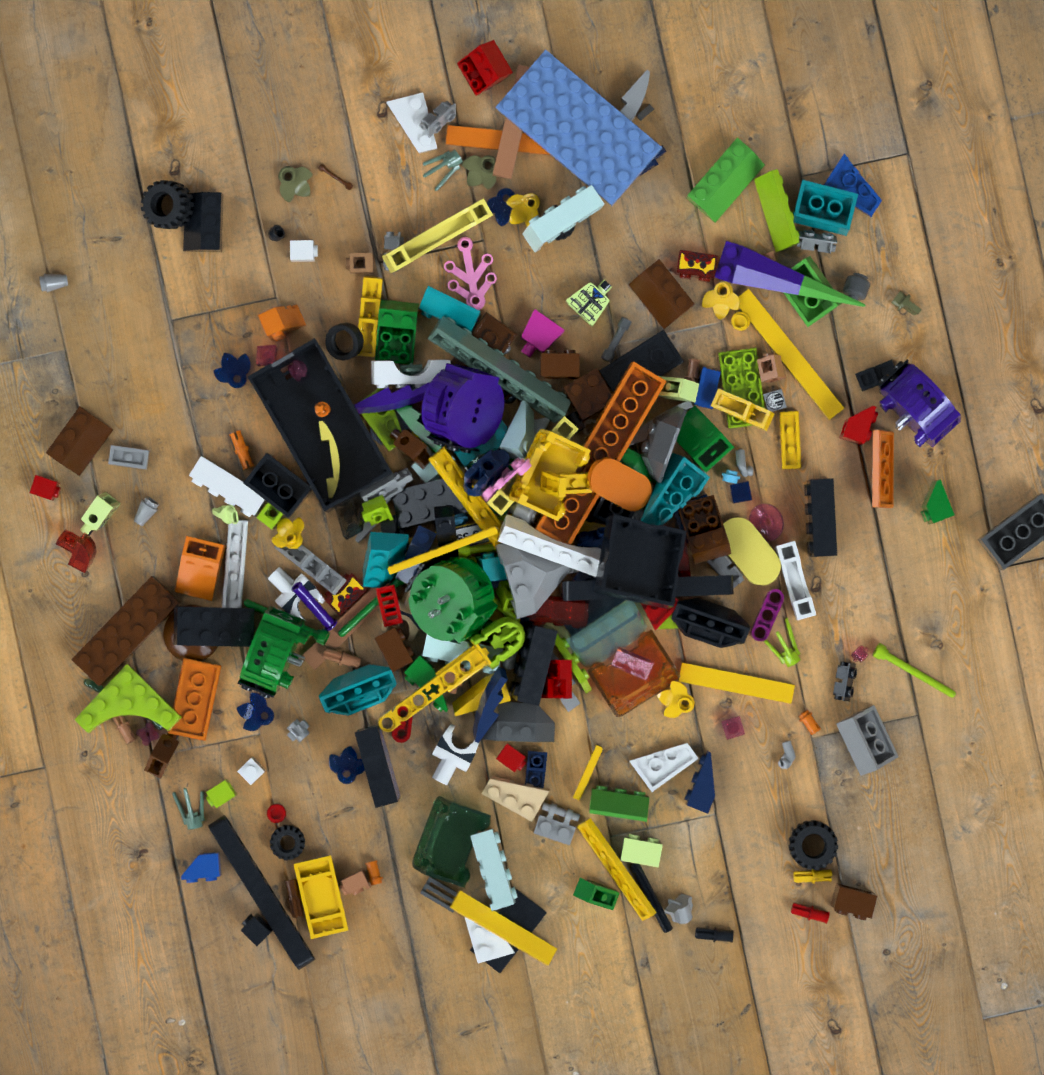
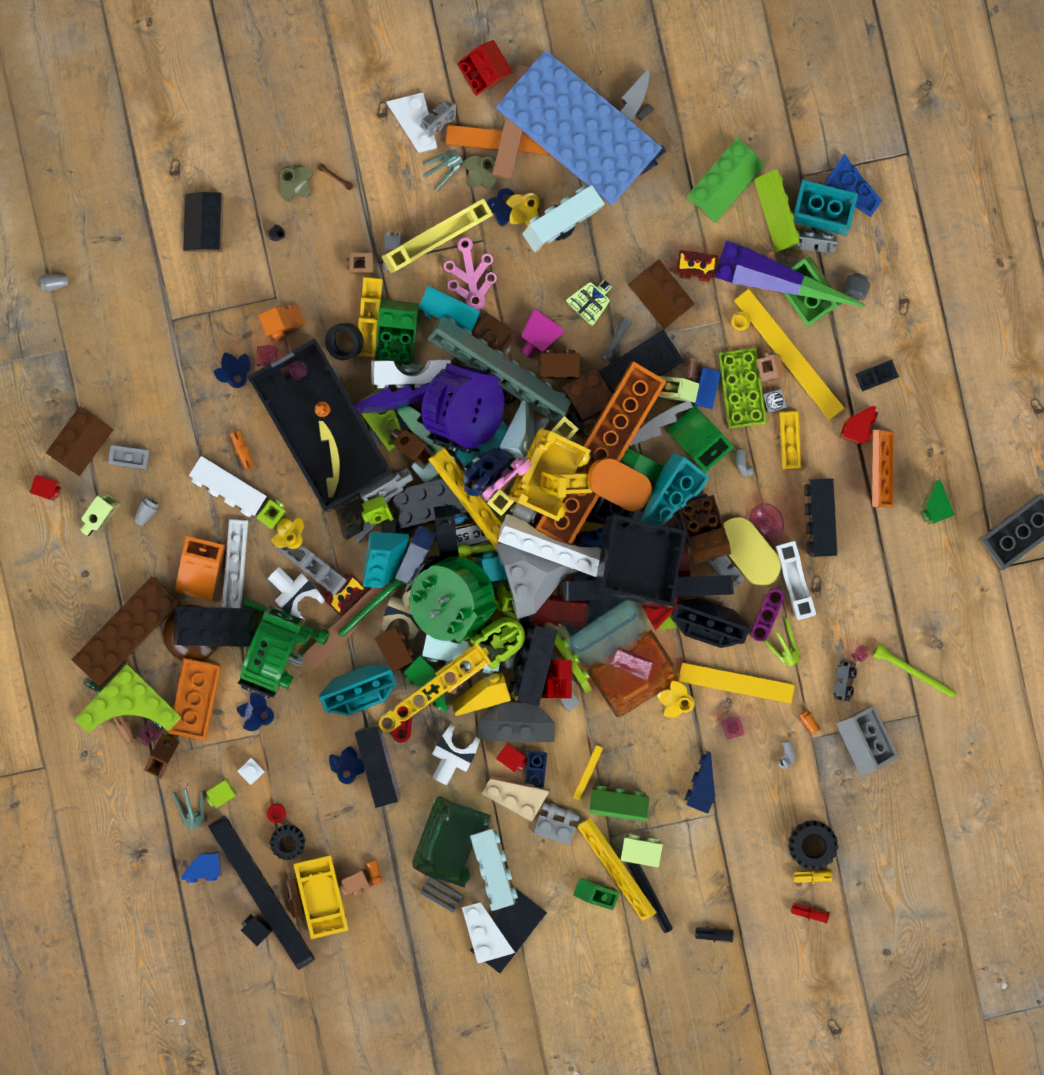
clear red brick [56,529,97,573] -> none
black tyre [141,180,194,229] -> none
yellowish green piece [212,505,239,524] -> none
black slope [243,453,312,518] -> none
light grey gear [287,719,310,742] -> none
white brick [290,240,318,262] -> none
dark purple pin [291,582,337,631] -> none
nougat axle [322,647,361,669] -> none
red slope [376,585,403,627] -> none
yellow tile [387,525,500,575] -> none
yellow tile [450,890,557,966] -> none
dark blue slope [473,667,508,743] -> none
white wing [630,743,699,792] -> none
dark grey wedge [641,407,687,483] -> none
light grey piece [664,893,693,924] -> none
yellow plate [702,281,740,320] -> none
yellow slope [711,389,774,431] -> none
medium azure plate [721,469,741,484] -> none
clear blue tile [729,481,752,504] -> none
reddish brown brick [831,883,877,921] -> none
dark purple piece [879,359,961,448] -> none
olive piece [891,291,922,315] -> none

